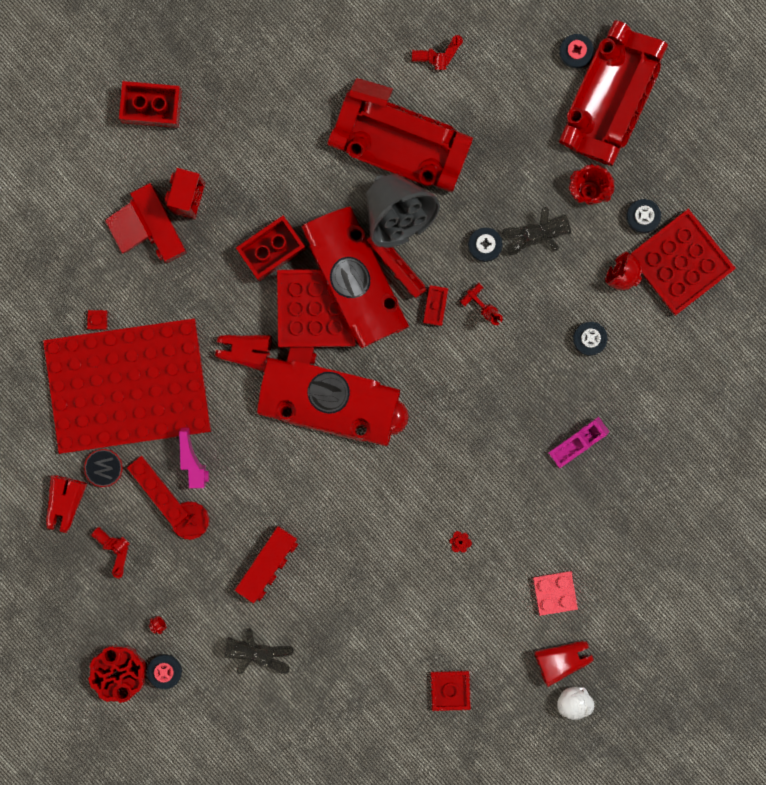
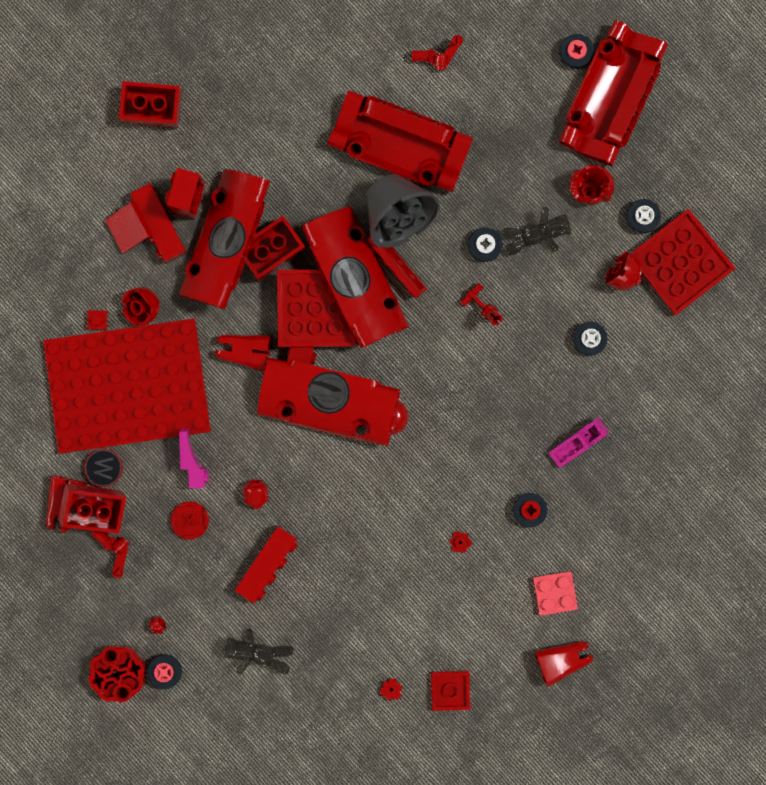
red plate [127,456,190,528] -> none
red tile [349,78,393,107] -> none
red plate [423,285,448,326] -> none
white hair [557,687,595,720] -> none
none -> red brick [58,483,127,534]
none -> red cylinder [121,287,160,326]
none -> red panel [179,169,270,310]
none -> red head [243,479,269,509]
none -> red plant [380,678,402,701]
none -> black wheel [513,493,548,527]

